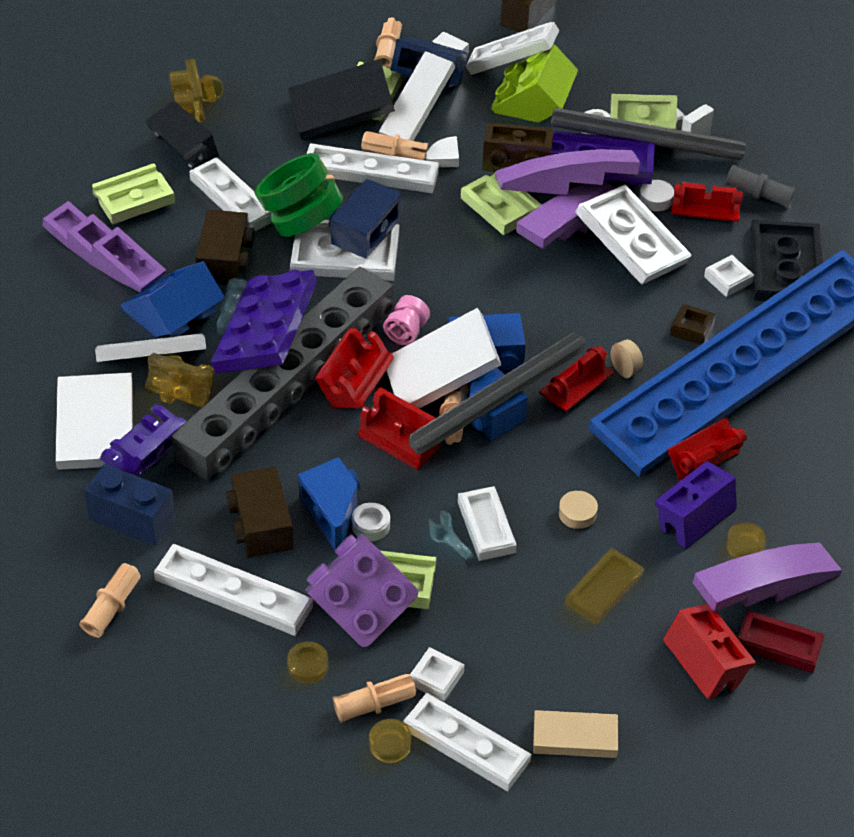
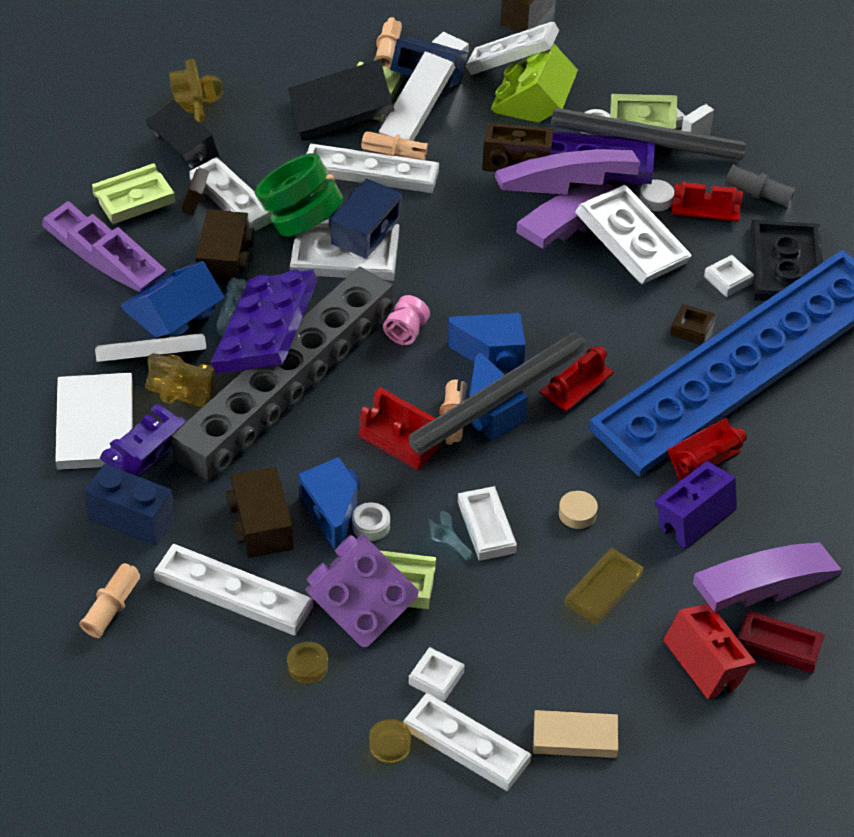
red hinge [315,328,394,408] -> none
light nougat axle [332,674,416,723] -> none
white tile [386,308,501,408] -> none
white tile [426,136,459,168] -> none
yellowish green plate [461,172,542,235] -> none
tan tile [610,340,643,378] -> none
clear yellow tile [726,522,767,558] -> none
none -> dark brown tile [181,167,210,216]

